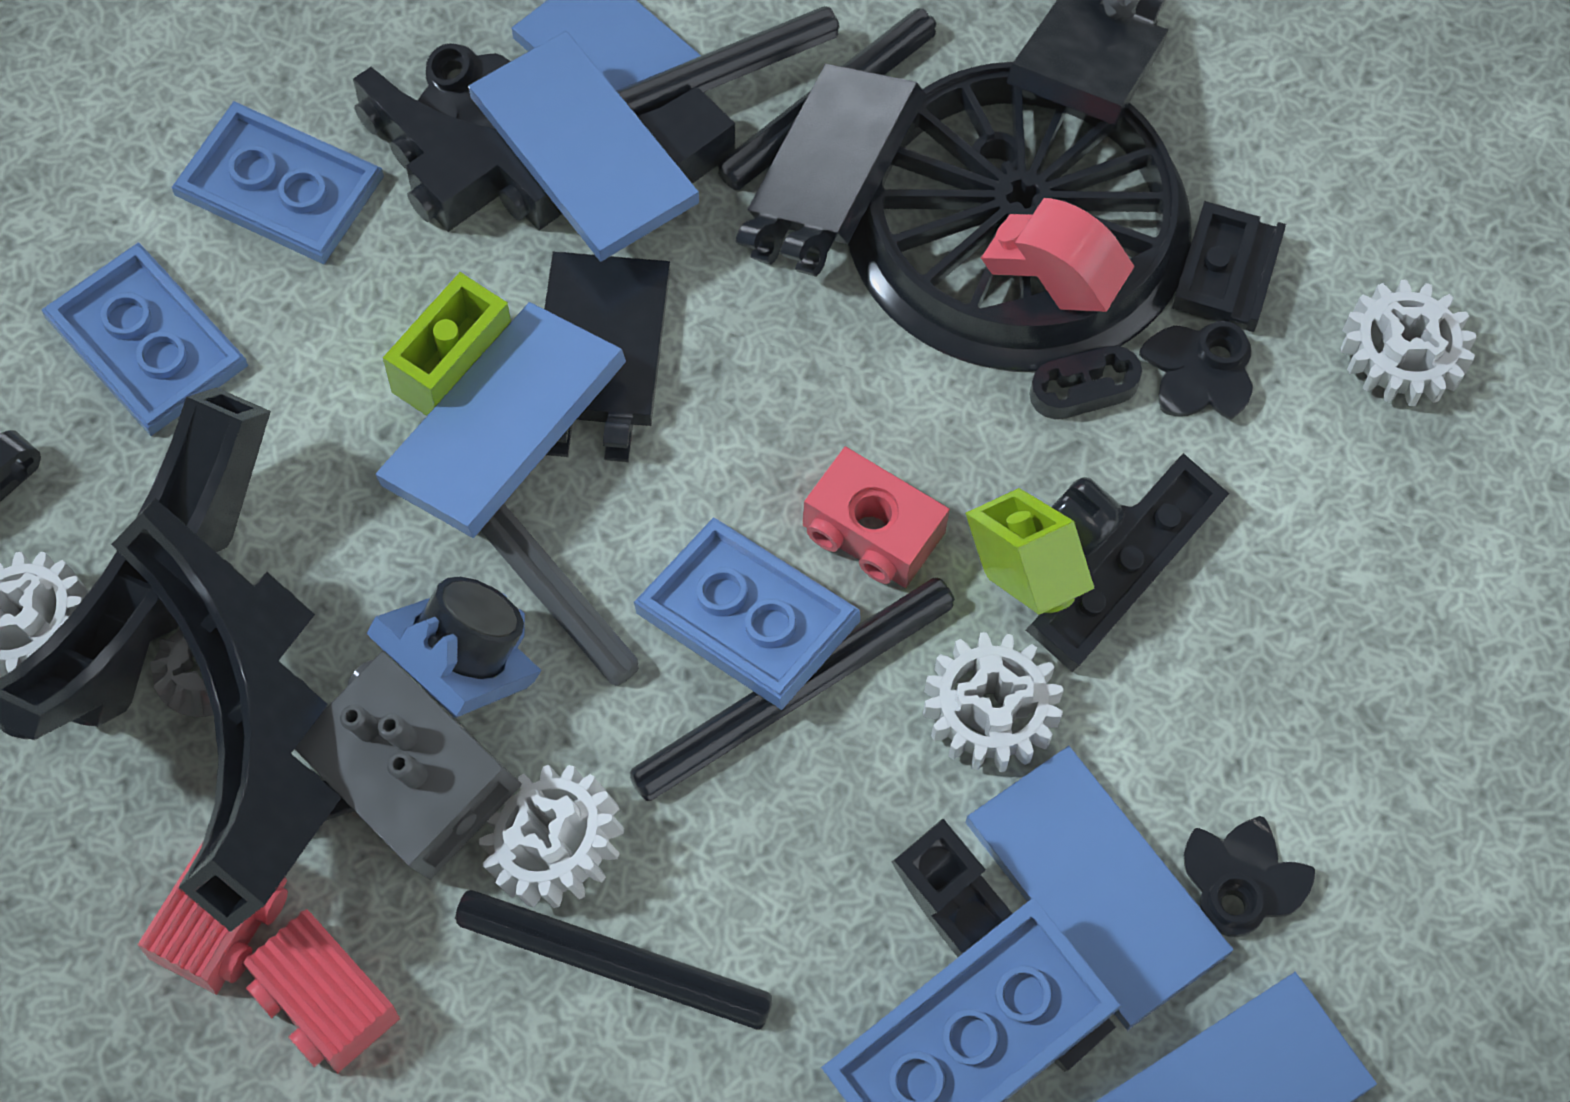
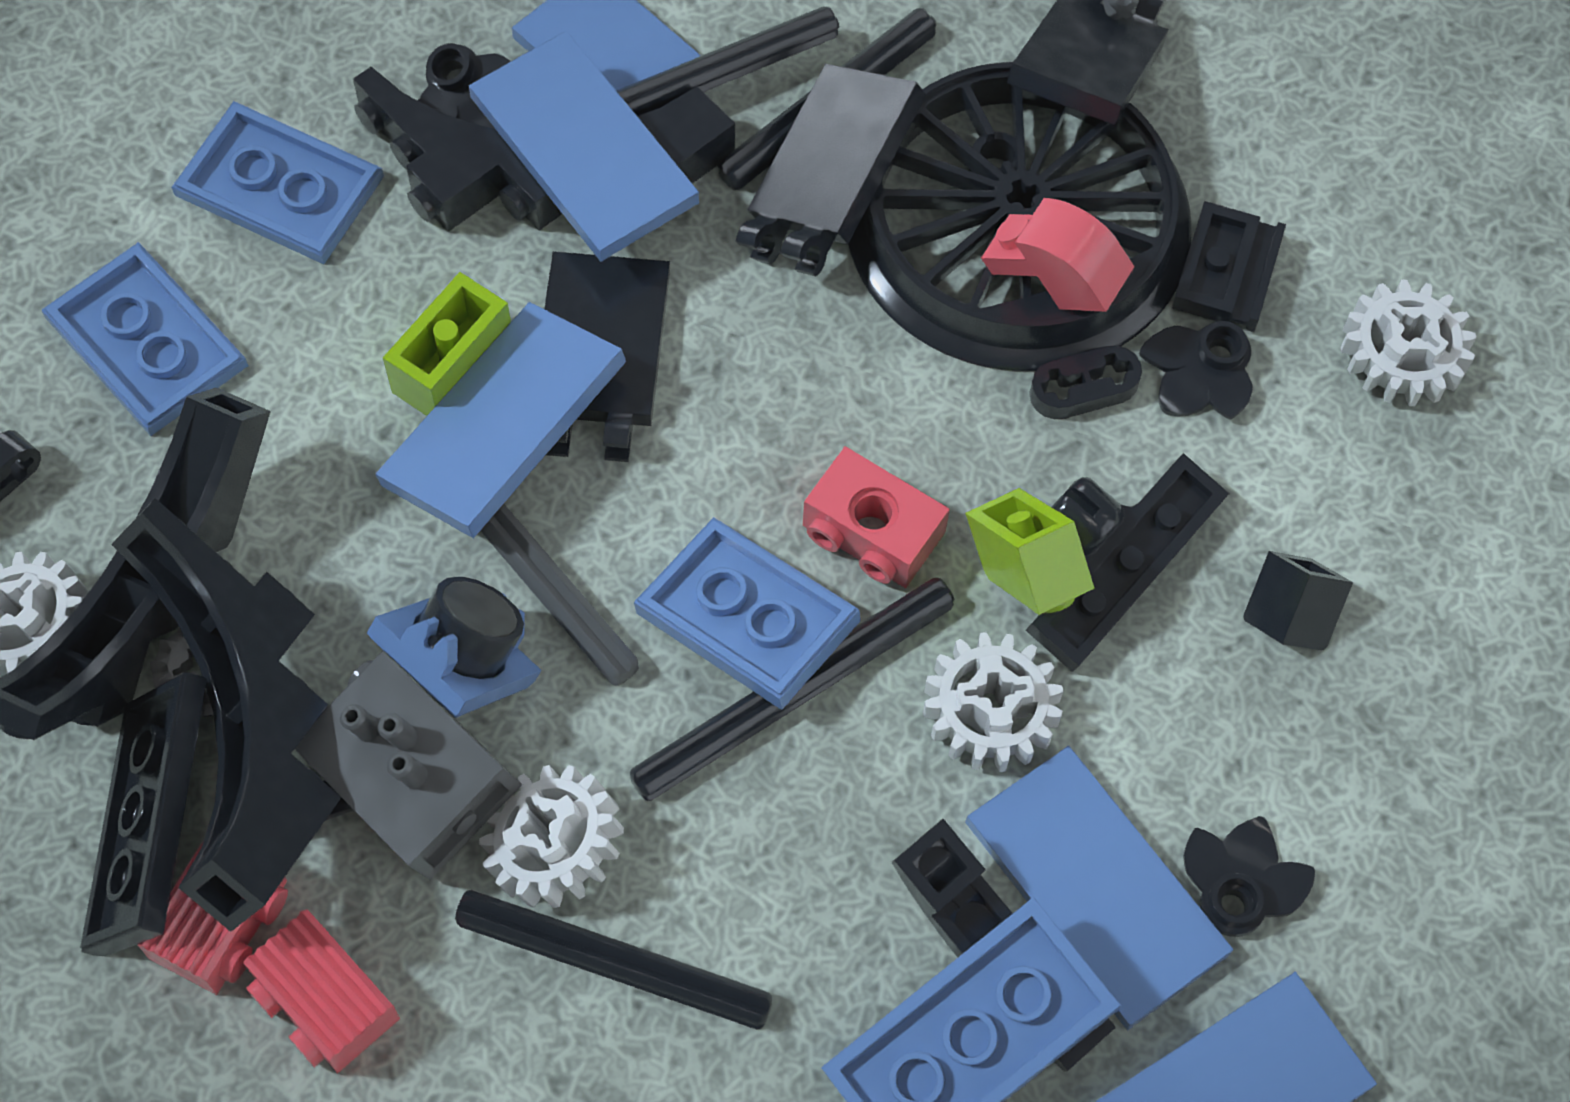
none -> black tile [80,672,207,956]
none -> black panel [1243,551,1353,650]

